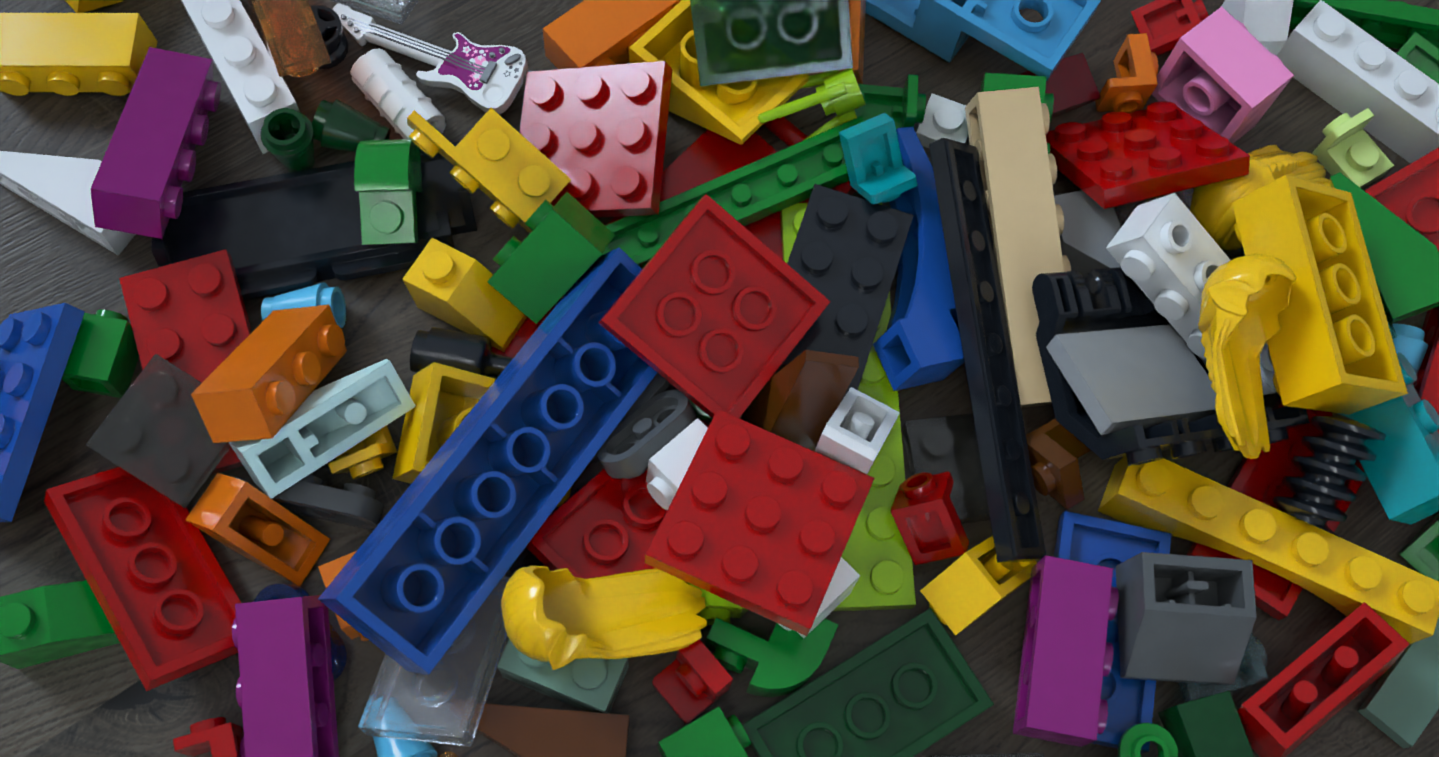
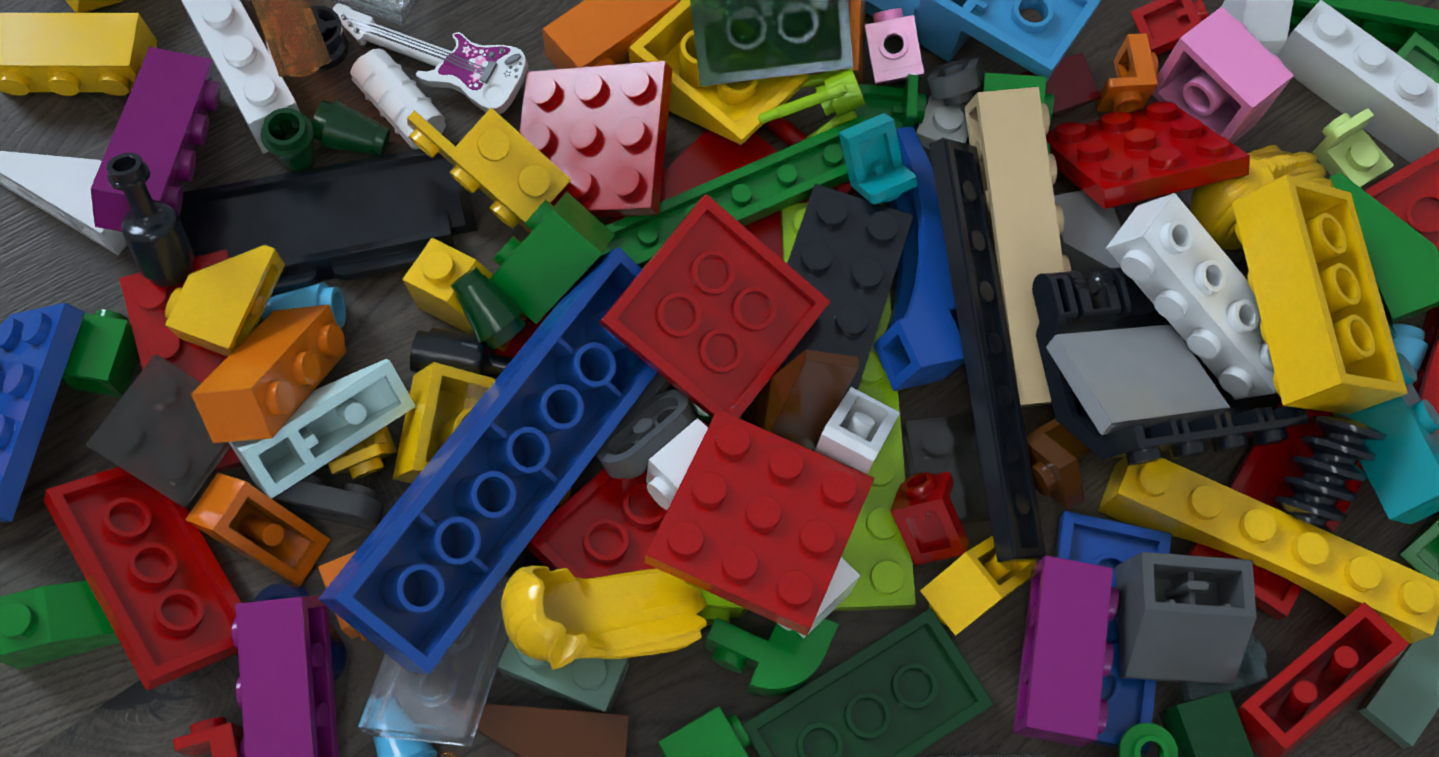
green brick [354,139,422,245] -> none
red bracket [652,639,733,724] -> none
yellow hair [1198,254,1296,459] -> none
none -> black piece [106,153,195,287]
none -> yellow slope [165,245,285,357]
none -> dark green cone [450,266,526,350]
none -> bright pink brick [865,8,924,86]
none -> dark grey plate [927,55,985,106]

